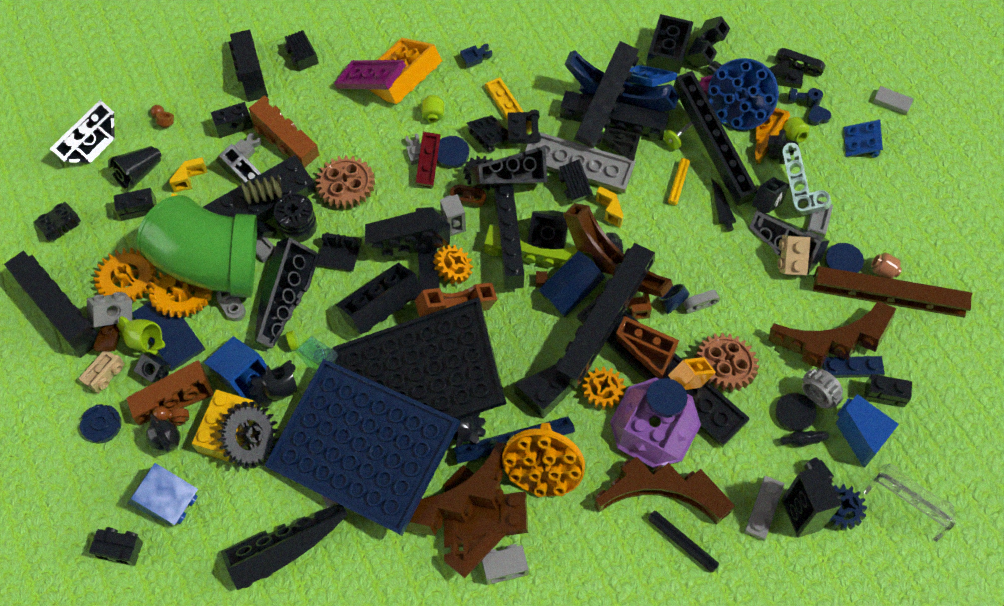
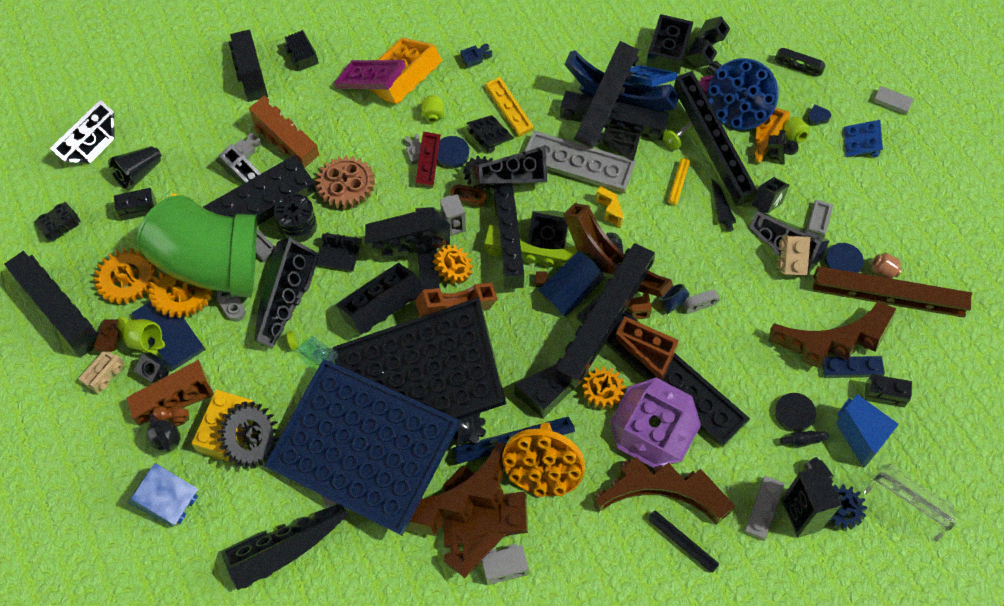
dark blue tile [80,404,122,444] -> none
light grey brick [87,292,132,327] -> none
black brick [89,527,143,566] -> none
dark orange plate [150,105,174,128] -> none
yellow slope [169,157,208,193] -> none
blue slope [204,336,267,400] -> none
black brick [211,102,253,138] -> none
olive piece [241,175,282,205] -> none
black piece [249,360,297,407] -> none
black tile [257,221,278,238] -> none
black plate [508,109,541,144] -> none
black brick [558,159,593,203] -> none
dark blue tile [646,378,688,418] -> none
light orange brick [668,357,716,390] -> none
nougat gear [695,333,759,392] -> none
black slope [769,60,804,89] -> none
light aqua beam [783,143,831,215] -> none
dark blue leg [788,88,823,108] -> none
light grey gear [802,369,843,409] -> none

